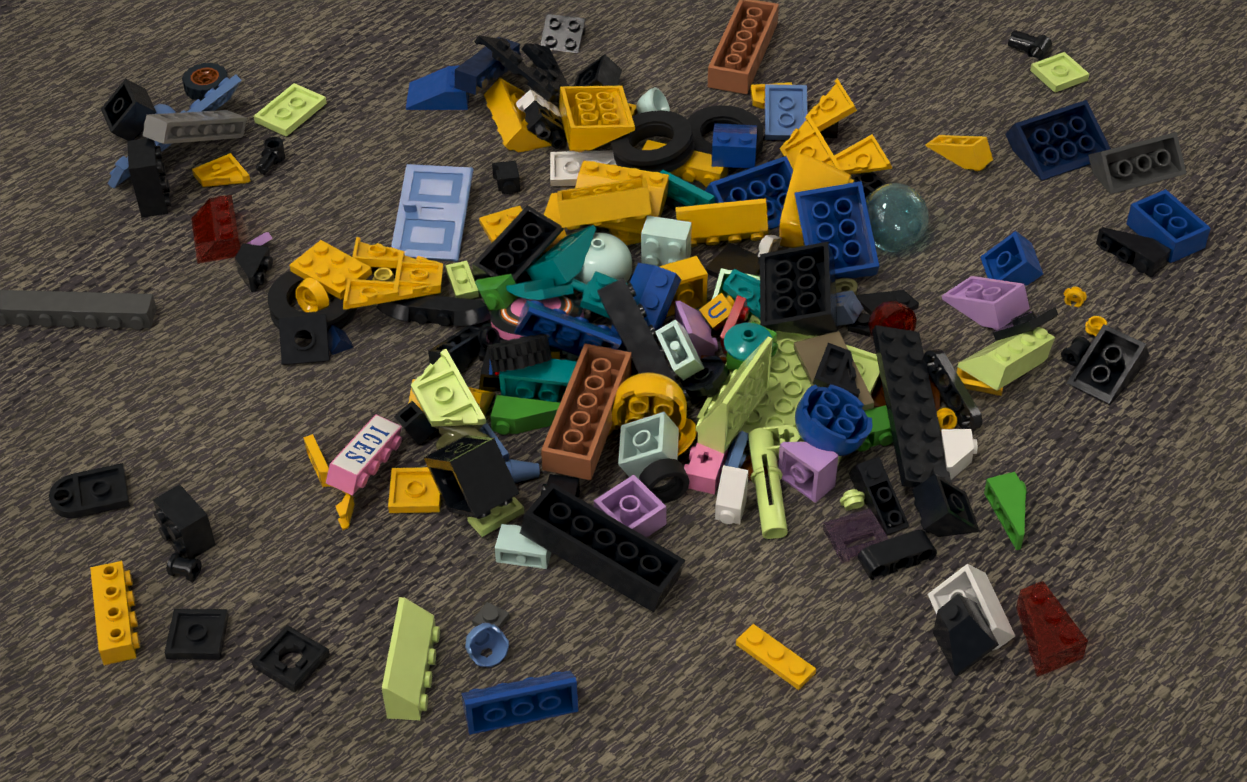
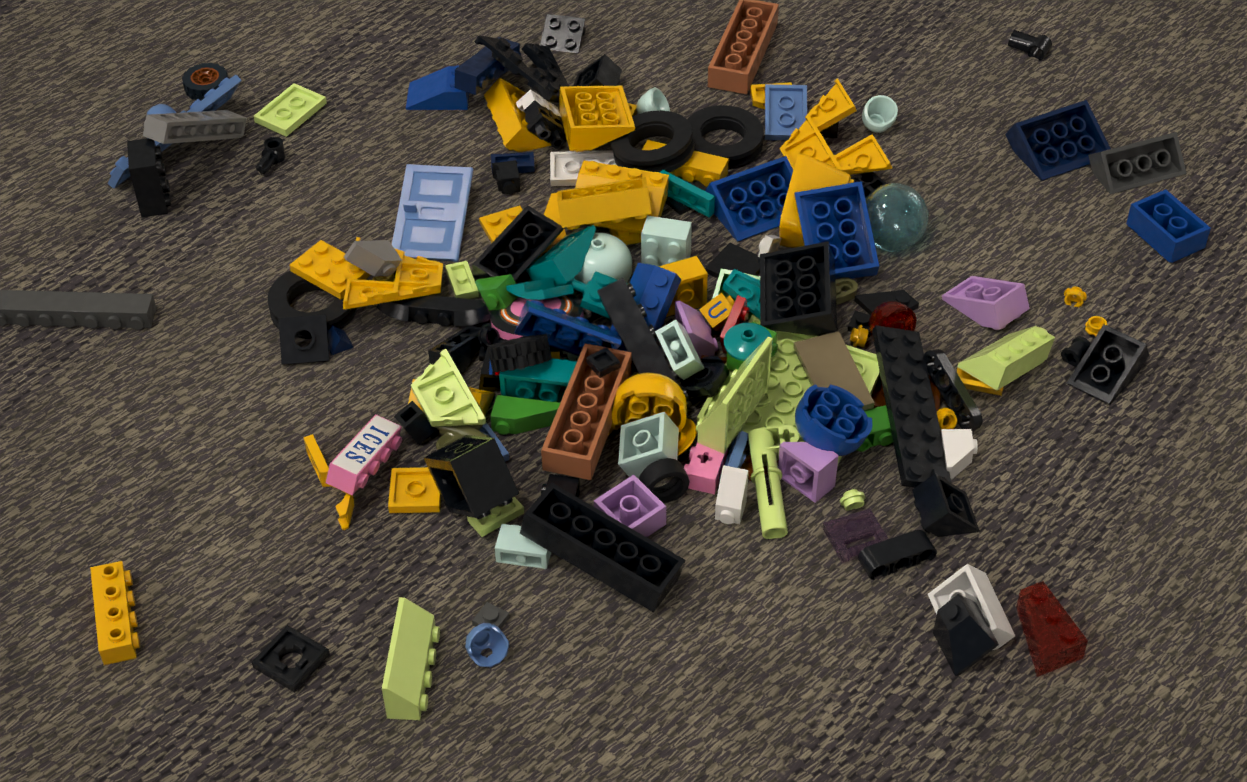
black plate [49,463,130,518] -> none
black brick [101,78,156,141] -> none
black brick [153,484,216,560] -> none
black plate [164,609,229,660] -> none
black bush [166,553,202,582] -> none
clear red slope [191,195,241,264] -> none
yellow wing [192,153,251,187] -> none
black slope [235,243,273,292] -> none
lavender tile [246,232,272,246] -> none
yellow hat [296,278,329,312] -> none
blue slope [461,671,578,735] -> none
medium blue cone [505,459,540,483] -> none
yellow slope [675,198,768,247] -> none
blue slope [712,124,757,168] -> none
yellow plate [736,624,816,690] -> none
black wing [812,343,860,398] -> none
sand blue brick [836,290,863,326] -> none
black slope [849,457,910,535] -> none
yellow slope [925,135,993,171] -> none
blue slope [980,231,1043,286] -> none
bright green slope [984,472,1027,550] -> none
black piece [993,307,1058,340] -> none
yellowish green plate [1030,52,1089,92] -> none
black slope [1096,227,1171,277] -> none
none -> light grey slope [344,240,402,277]
none -> dark blue plate [491,152,535,175]
none -> black tile [586,347,620,378]
none -> yellow plate [850,325,869,348]
none -> light aqua hat [862,95,898,133]

